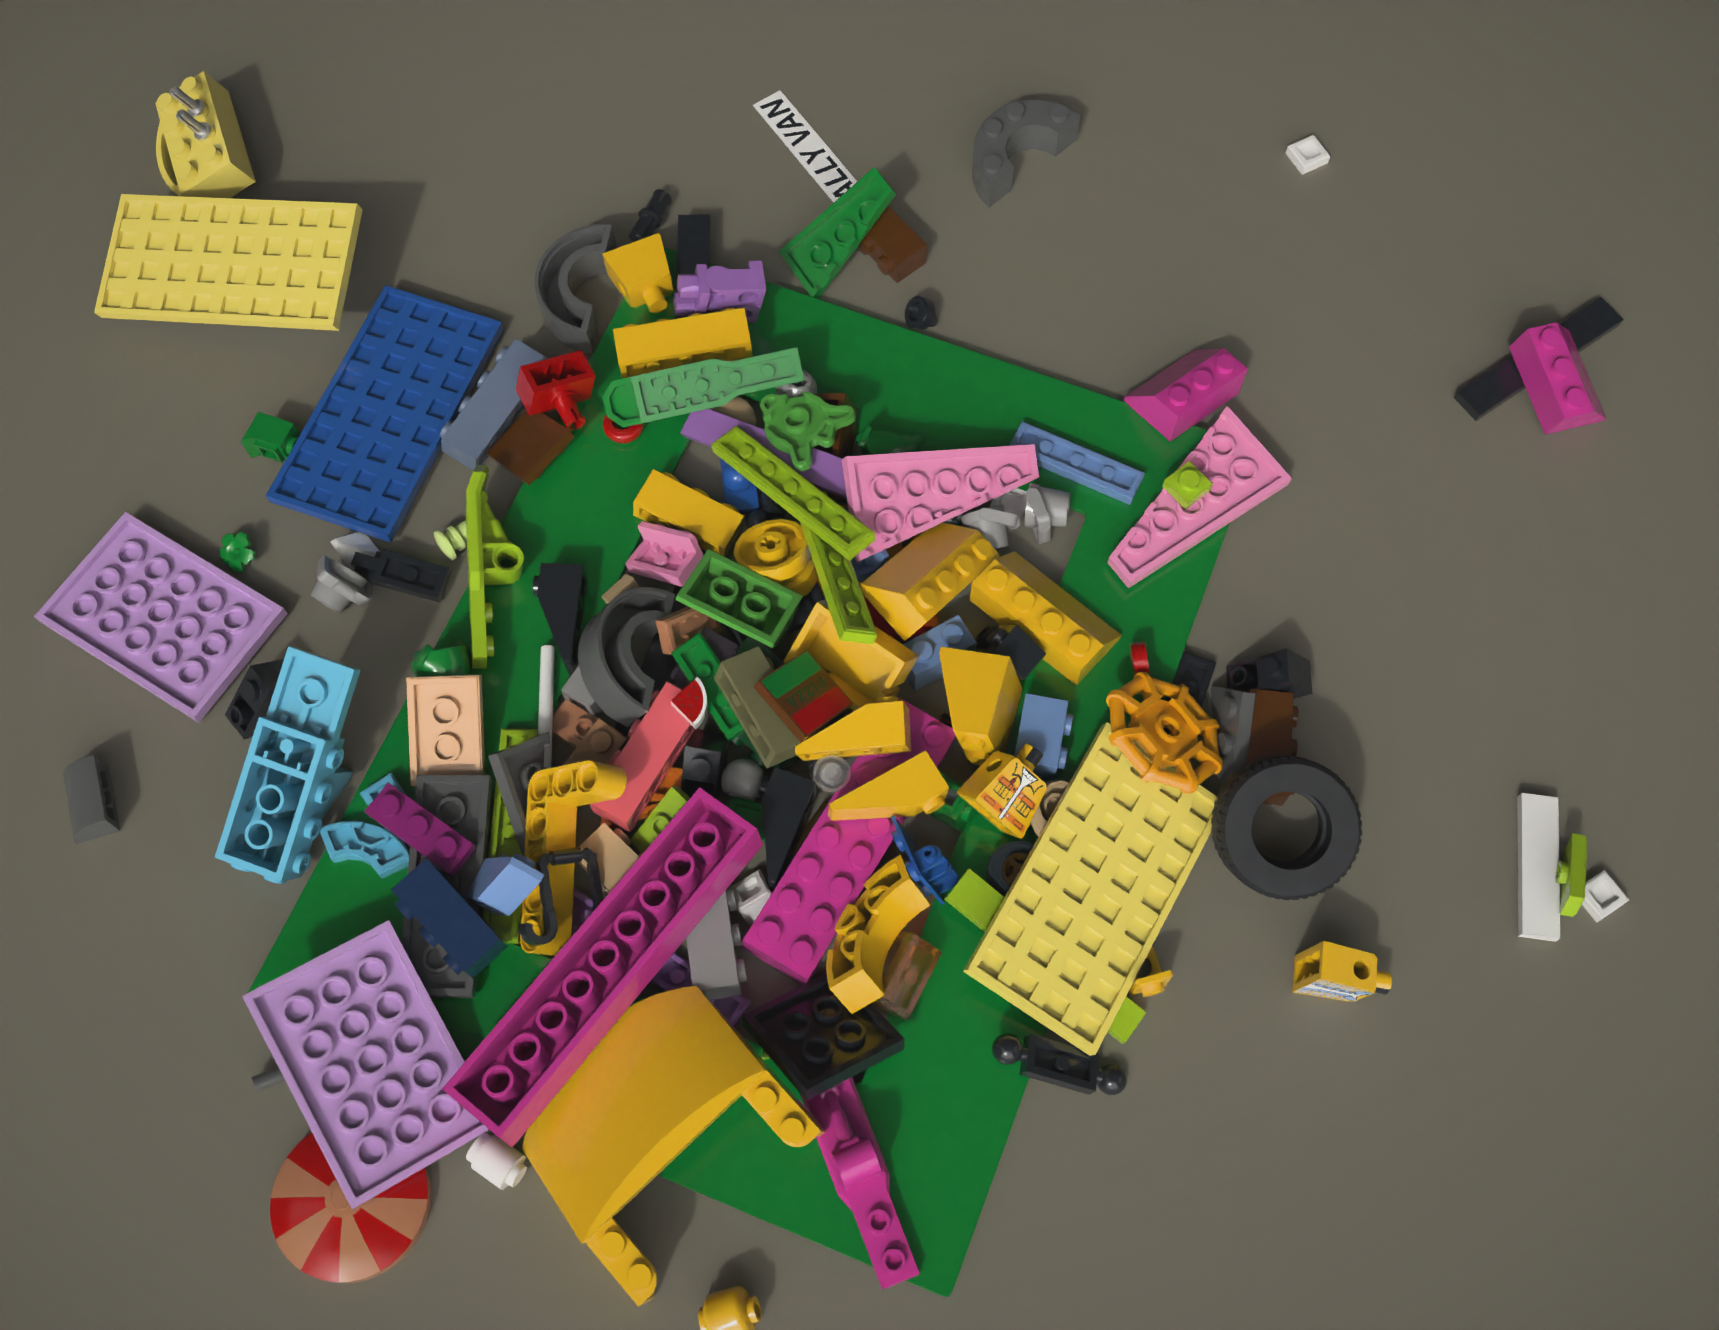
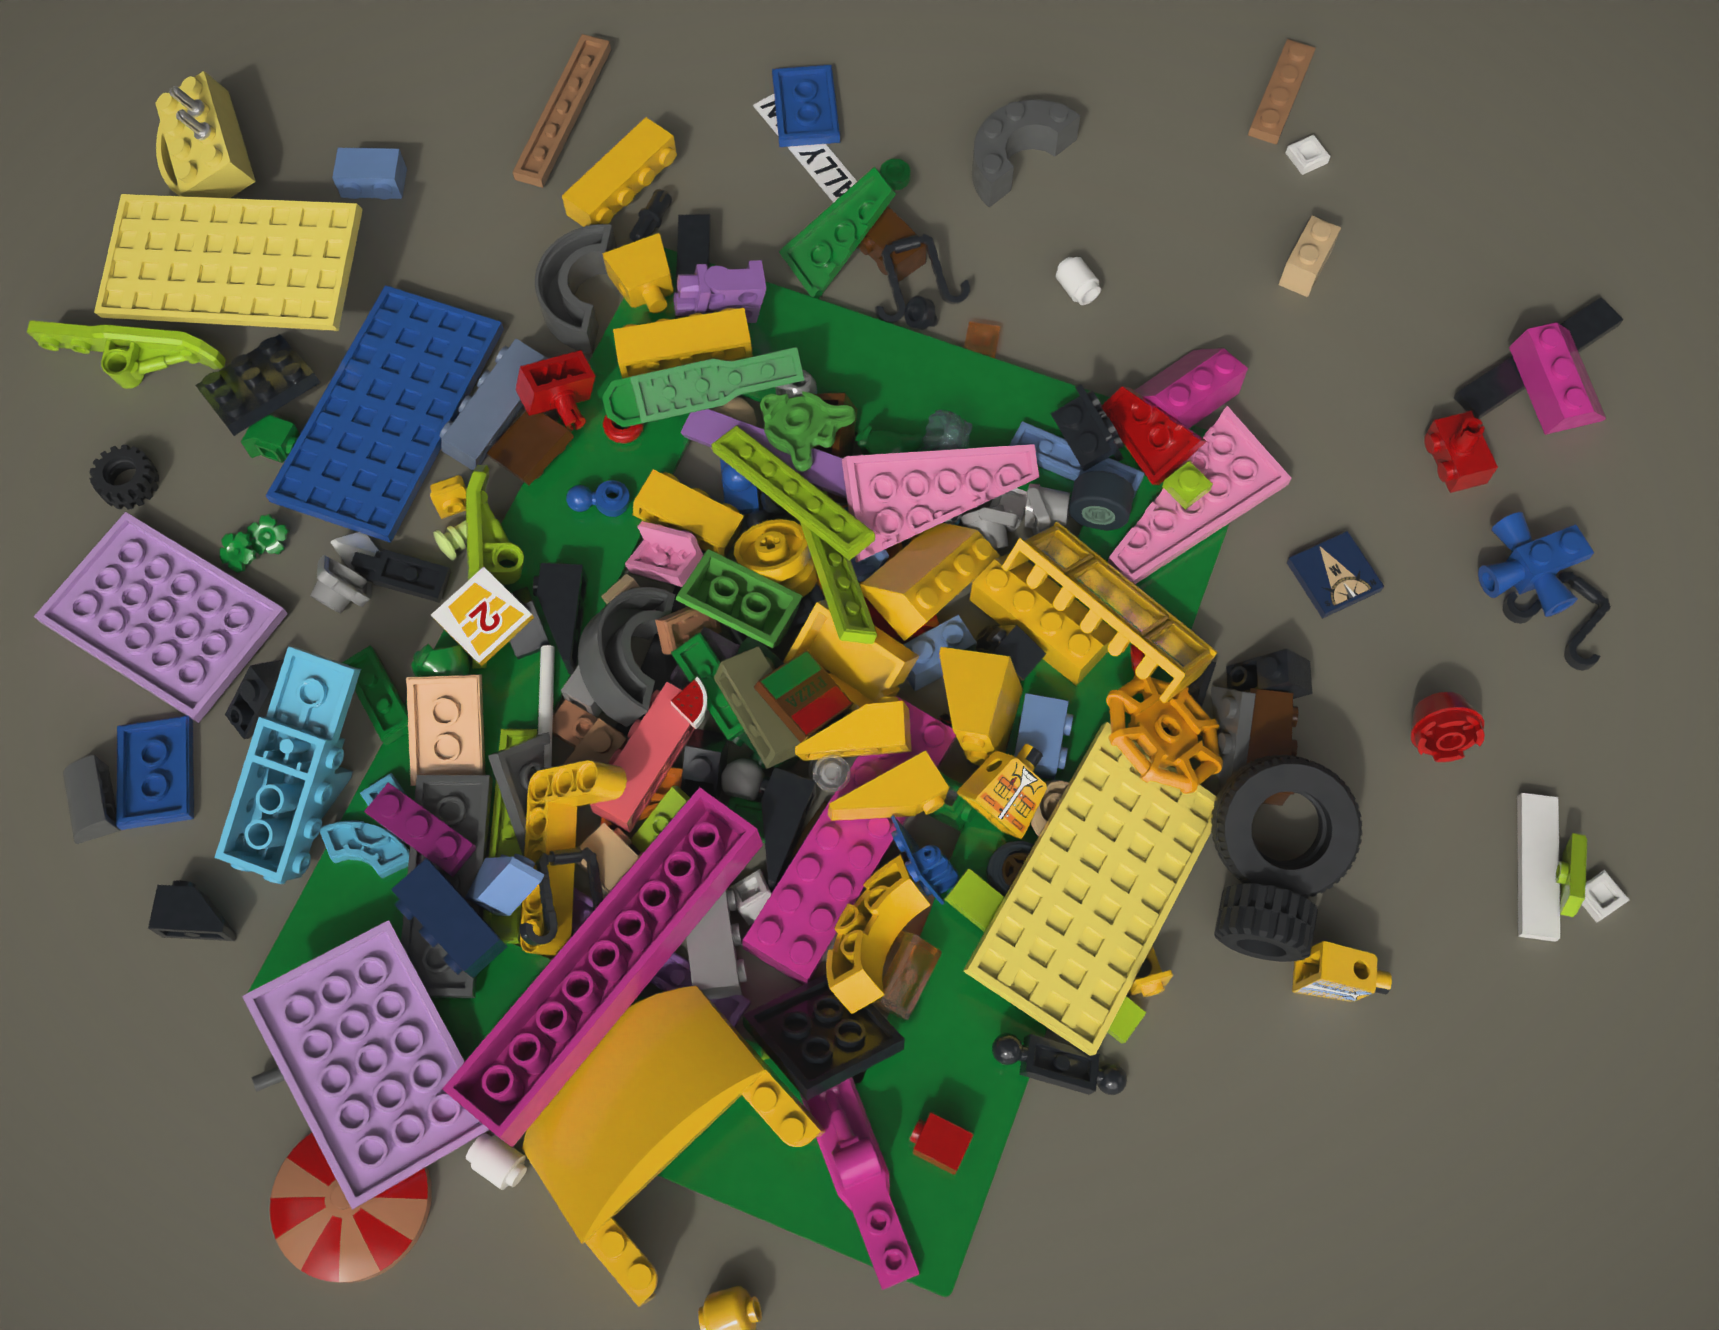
none -> lime piece [27,320,226,389]
none -> black tyre [89,445,159,510]
none -> blue tile [116,716,194,830]
none -> black slope [148,880,236,941]
none -> black plate [195,334,320,436]
none -> green plant [246,514,290,555]
none -> medium blue brick [332,148,407,200]
none -> green tile [342,645,409,746]
none -> yellow bracket [430,475,467,519]
none -> tile [431,567,534,667]
none -> black slope [510,587,550,660]
none -> medium nougat plate [513,34,611,188]
none -> yellow brick [562,117,677,227]
none -> blue plate [566,480,629,517]
none -> blue tile [772,65,840,147]
none -> black piece [875,234,970,323]
none -> green tile [880,158,911,190]
none -> red brick [909,1113,974,1175]
none -> clear light blue hair [920,410,973,451]
none -> clear orange tile [964,322,1001,358]
none -> yellow window [1001,521,1218,704]
none -> black bracket [1051,384,1124,471]
none -> white brick [1056,257,1101,305]
none -> black wheel [1069,471,1134,531]
none -> red wing [1102,386,1207,485]
none -> black tyre [1214,883,1318,962]
none -> medium nougat plate [1248,39,1316,145]
none -> tan brick [1279,216,1341,297]
none -> dark blue tile [1287,531,1384,619]
none -> red cone [1411,692,1485,762]
none -> red brick [1424,411,1498,493]
none -> blue brick [1478,512,1594,617]
none -> black piece [1502,571,1611,671]

